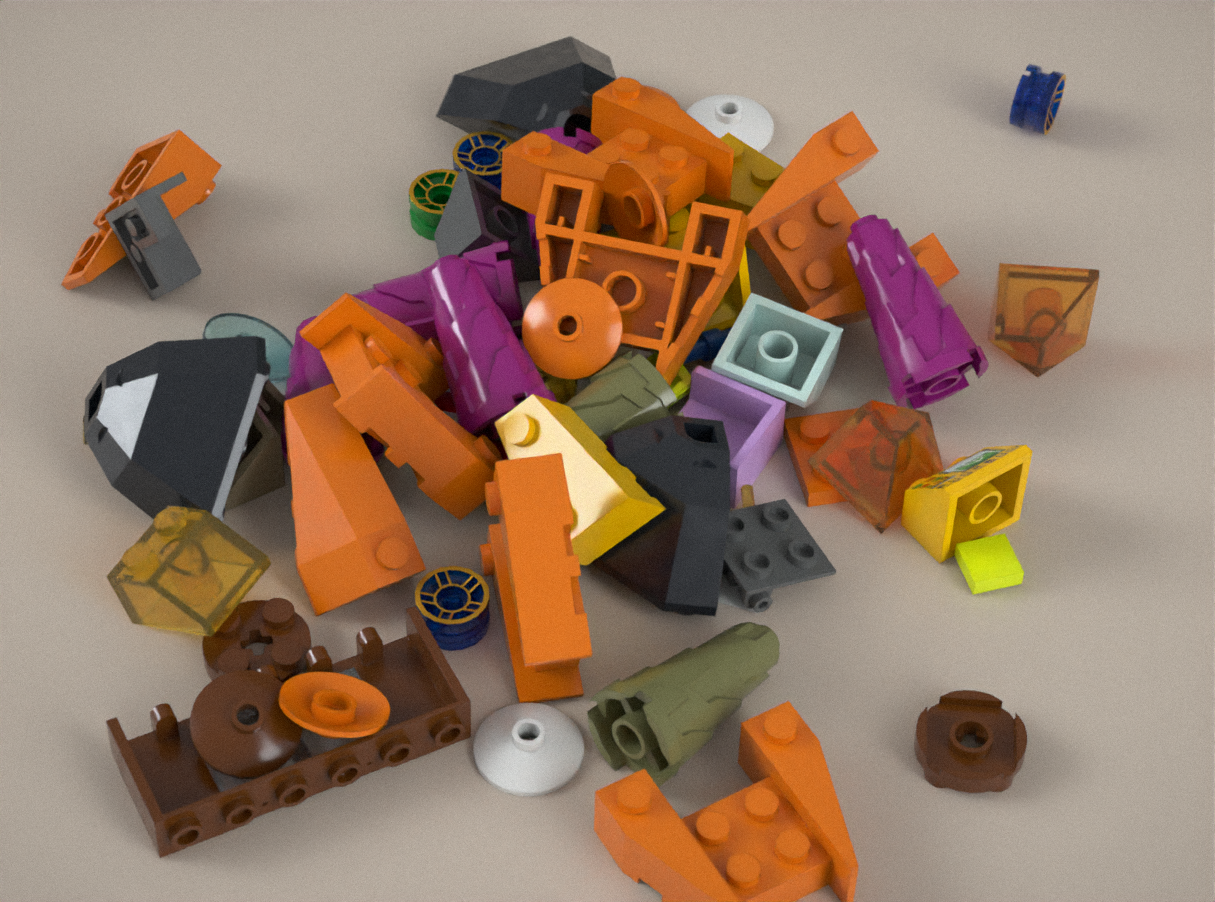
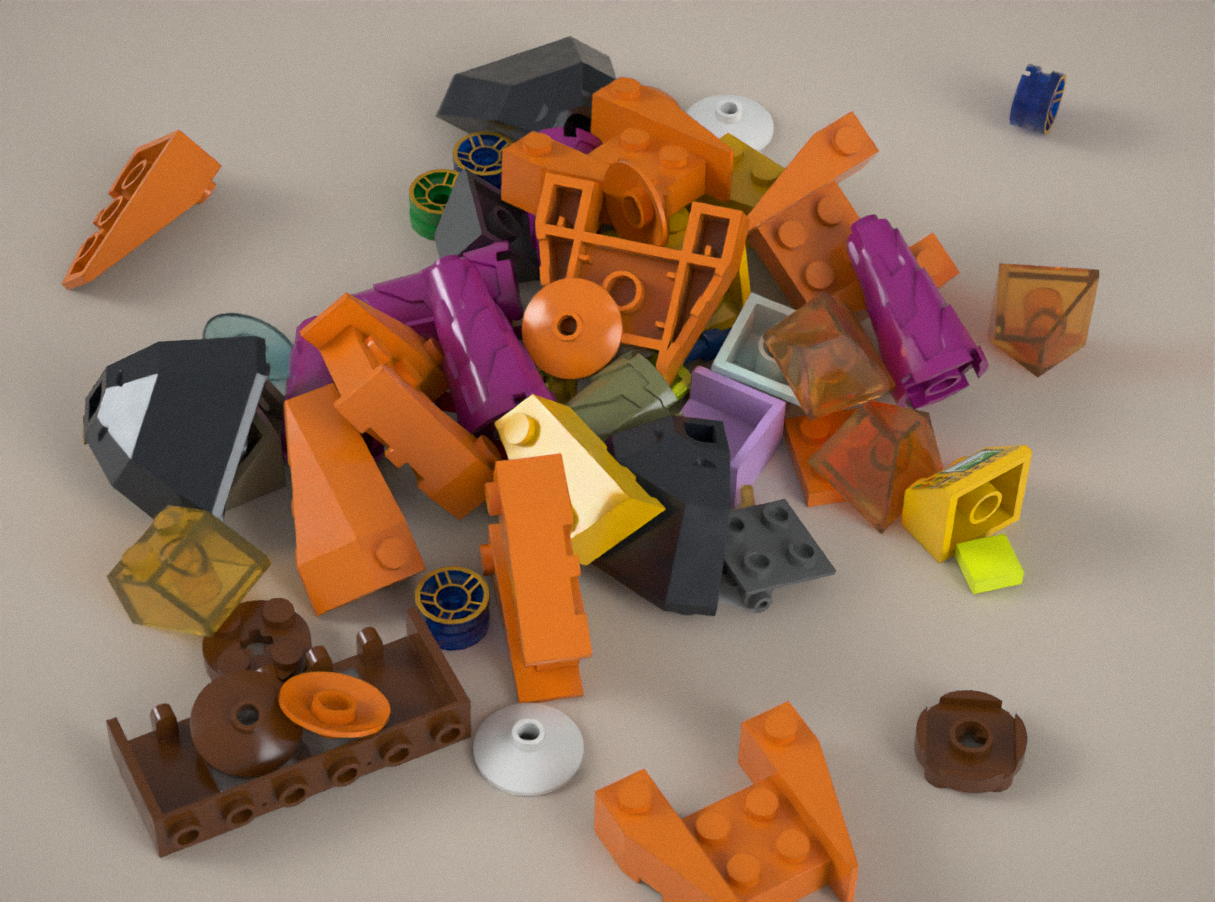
dark grey panel [105,172,201,300] -> none
olive cone [587,622,780,787] -> none
none -> clear orange slope [762,292,896,421]

